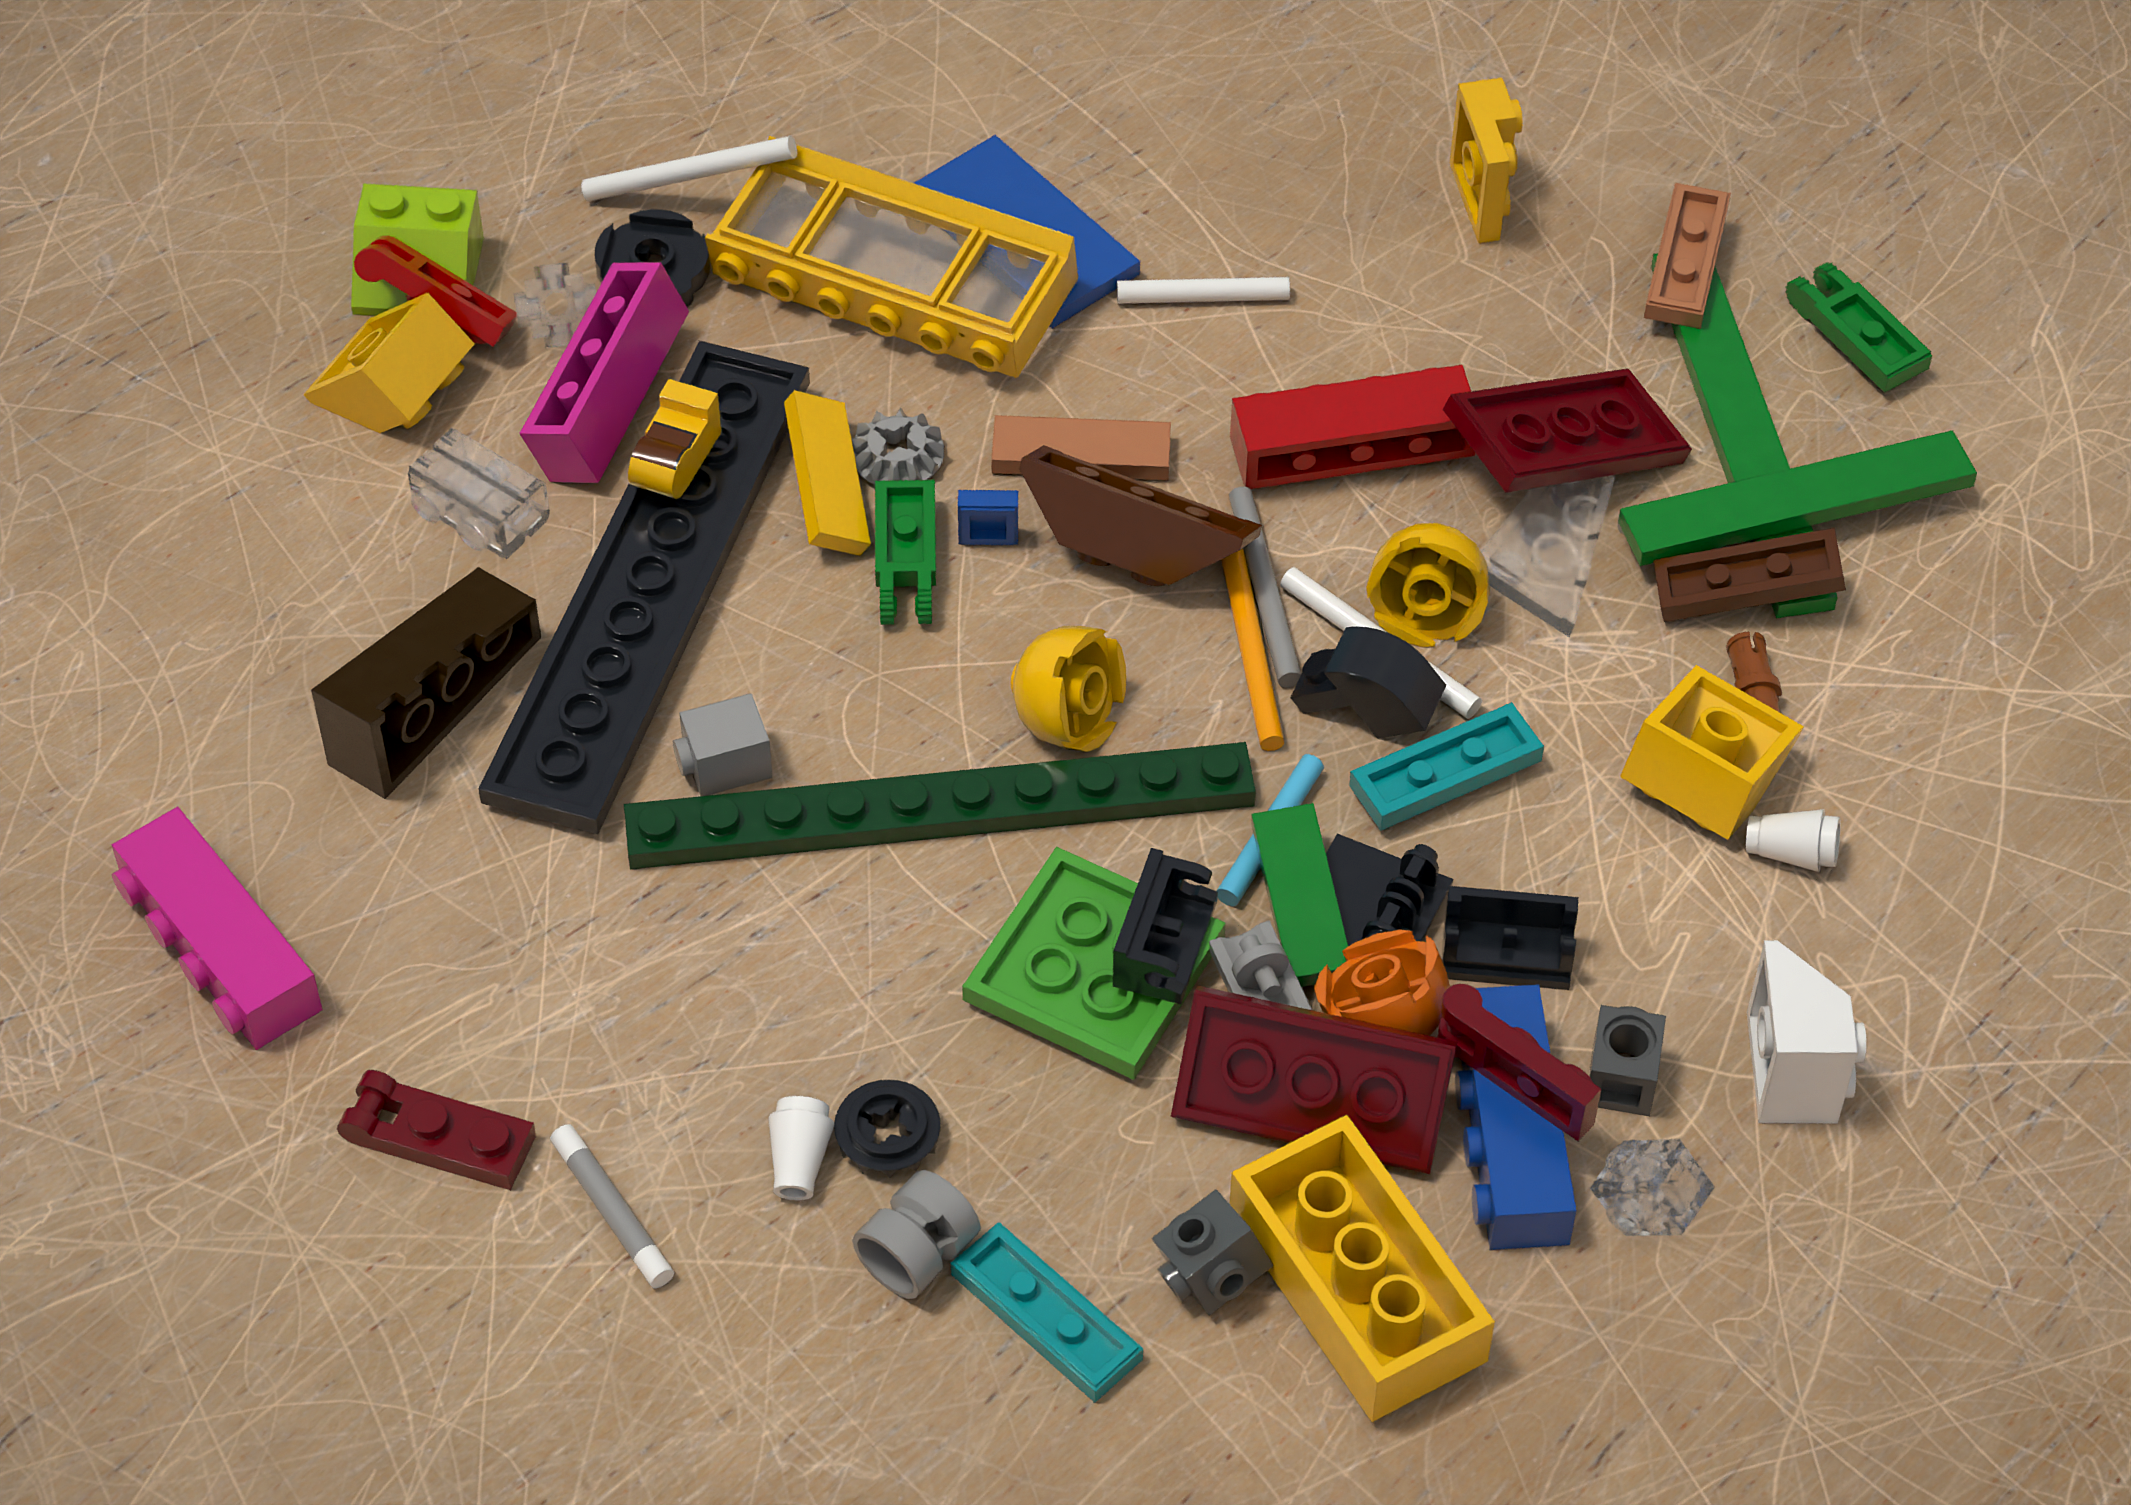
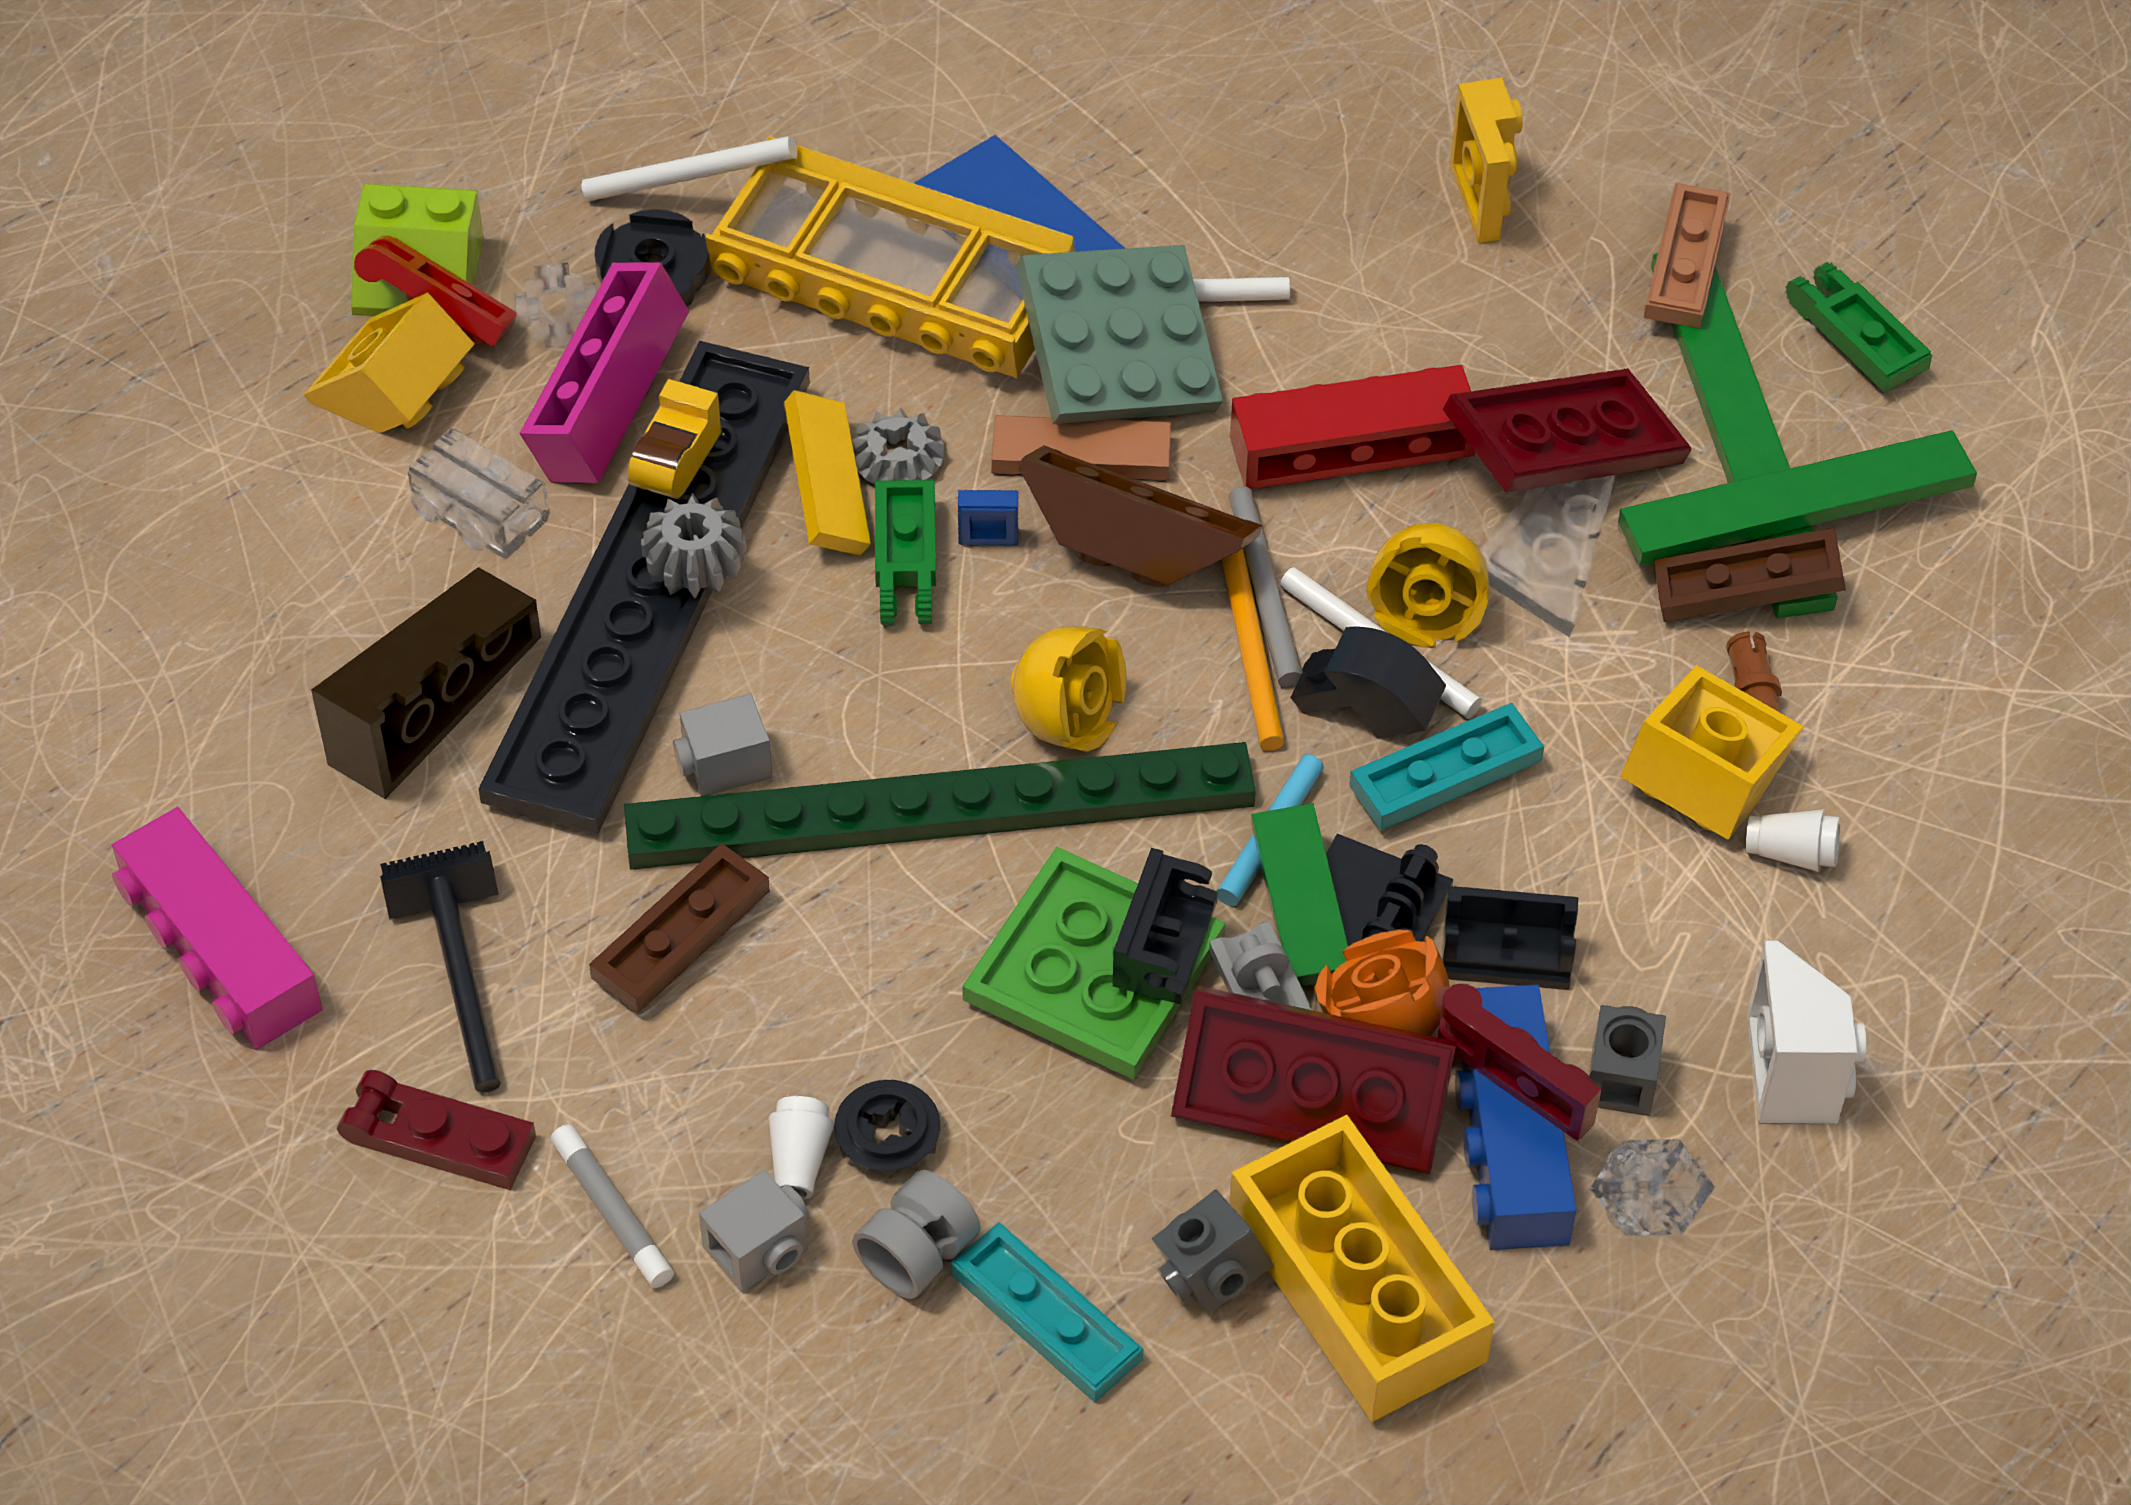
none -> black piece [380,841,501,1093]
none -> reddish brown plate [589,843,770,1013]
none -> light grey gear [641,493,746,599]
none -> light grey brick [699,1169,809,1293]
none -> sand green plate [1016,245,1223,424]

